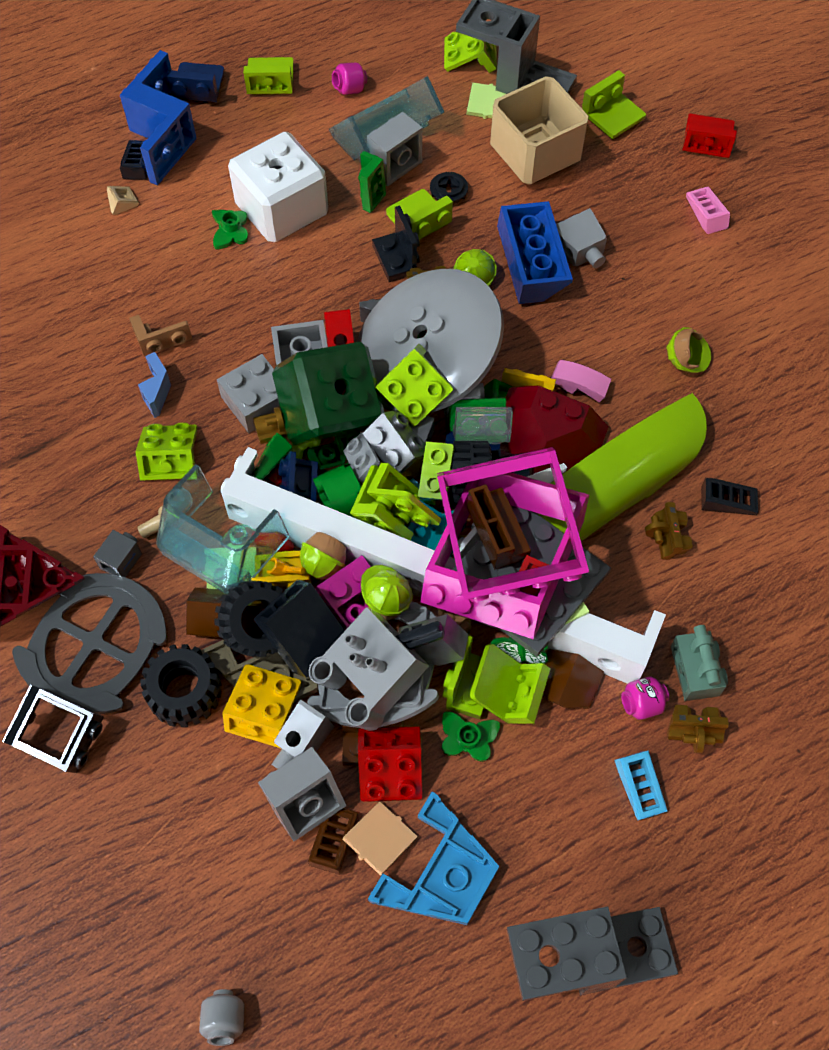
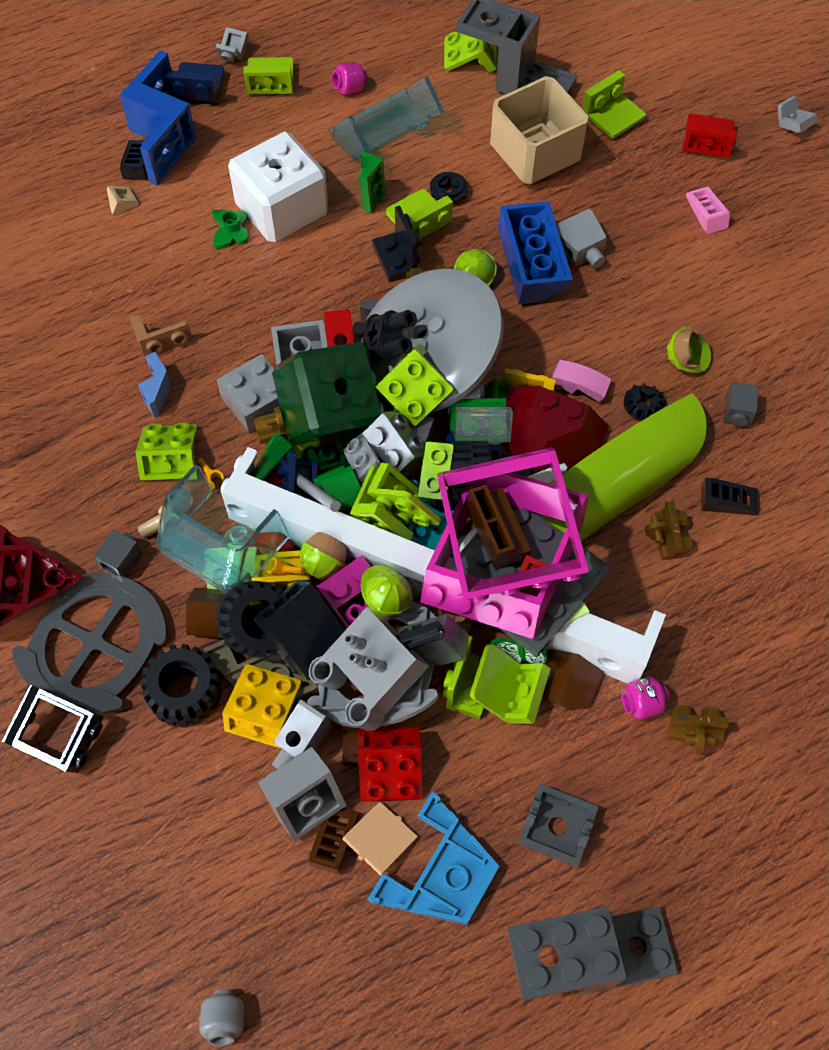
light grey brick [367,112,423,186] -> none
green animal [442,711,500,762] -> none
yellowish green piece [466,83,506,119] -> none
medium azure slope [615,751,667,820] -> none
sand green brick [670,625,728,701] -> none
none -> light orange hand [197,458,224,489]
none -> light grey bracket [215,27,249,62]
none -> light grey bar [295,473,341,512]
none -> black pin [352,310,417,364]
none -> dark grey piece [518,783,599,868]
none -> black gear [623,382,667,421]
none -> dark grey brick [723,382,758,427]
none -> light grey bracket [778,96,817,133]

